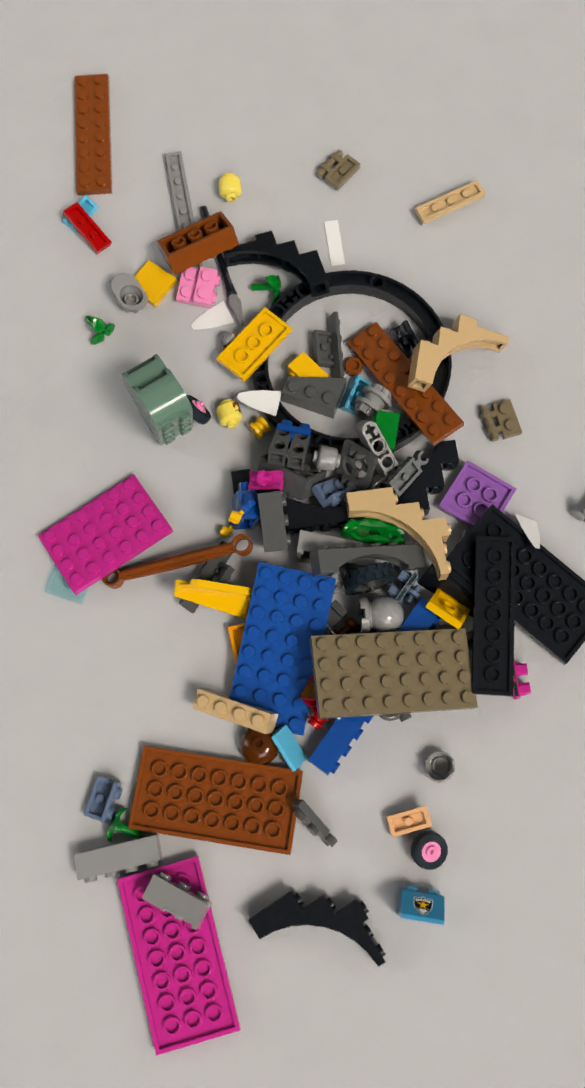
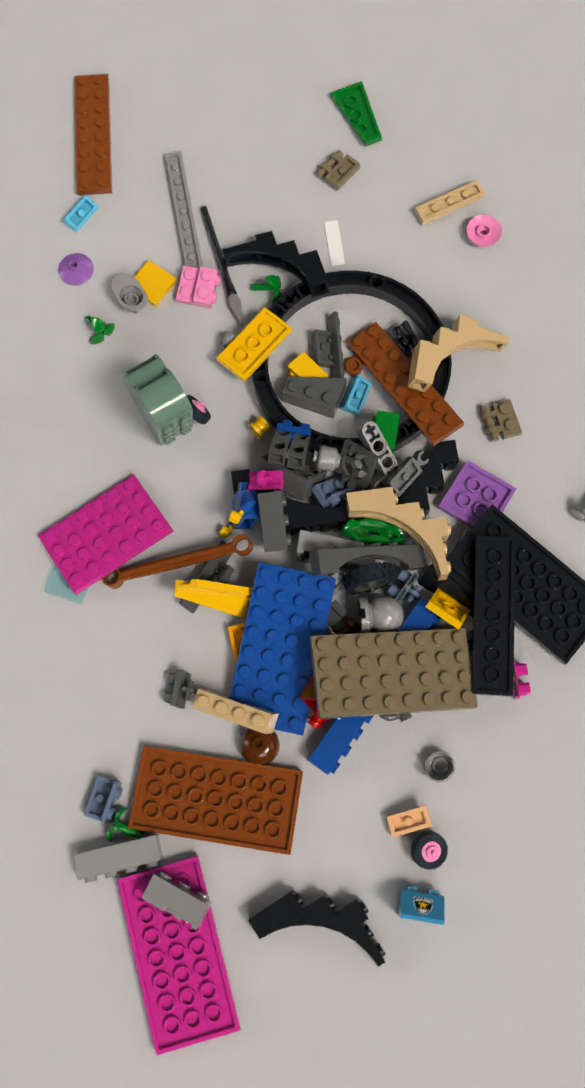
red plate [63,202,112,254] -> none
dark orange brick [157,211,239,275] -> none
white sticker [191,301,234,330] -> none
light yellow head [216,399,242,428] -> none
light yellow head [218,173,242,201] -> none
white sticker [237,390,282,416] -> none
medium azure slope [272,725,307,771] -> none
dark grey plate [291,799,338,847] -> none
light grey piece [354,383,392,421] -> none
white sticker [515,514,540,549] -> none
none -> medium lavender dish [58,253,94,286]
none -> dark grey hips [163,670,198,709]
none -> green wing [330,81,382,146]
none -> bright pink dish [466,215,502,247]

